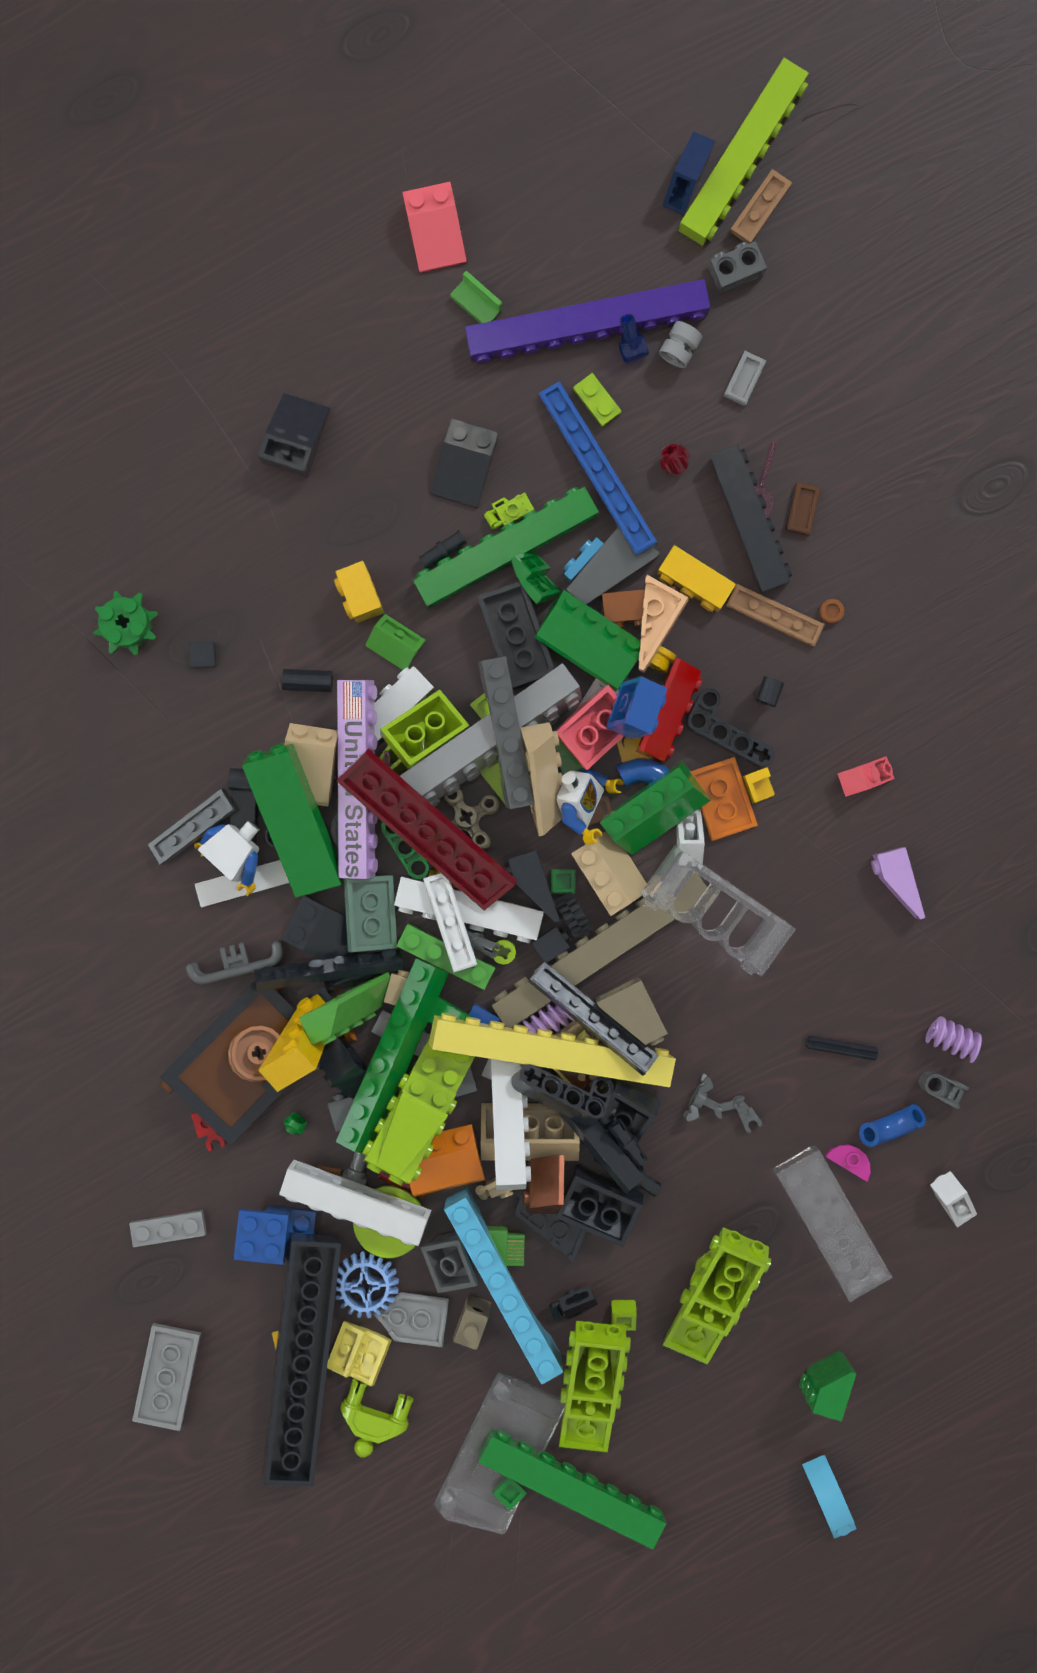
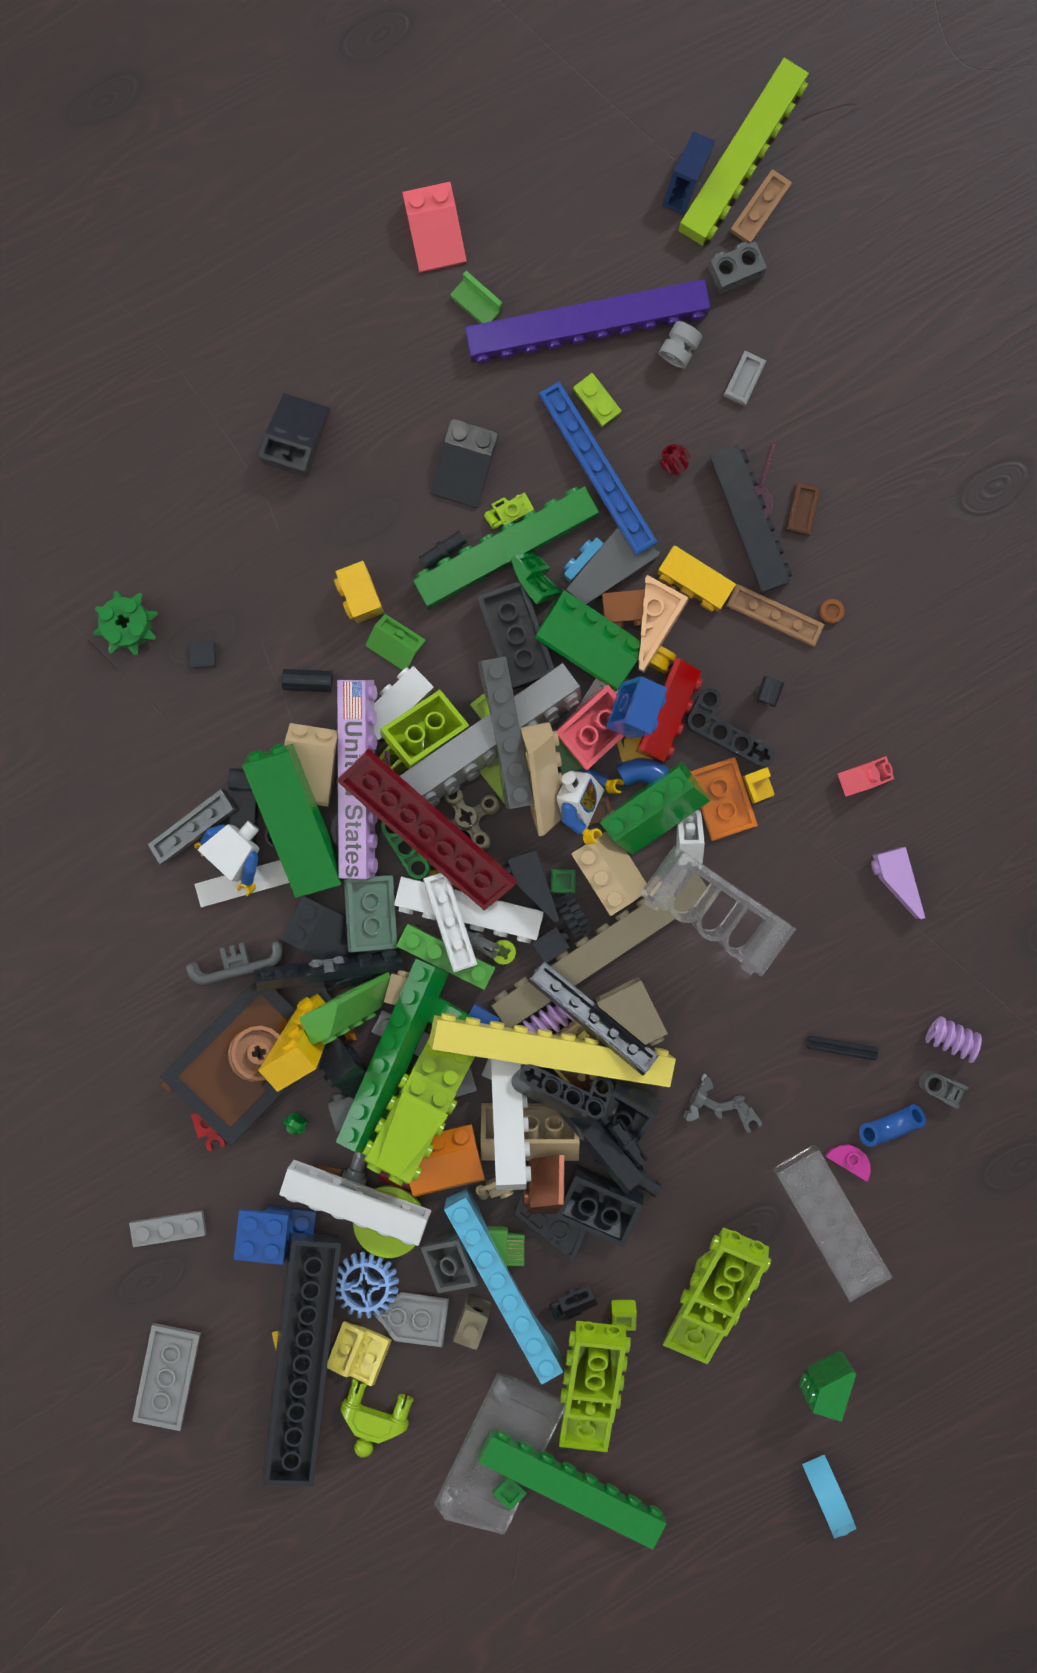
clear blue pin [619,314,649,364] -> none
white slope [930,1171,977,1228] -> none

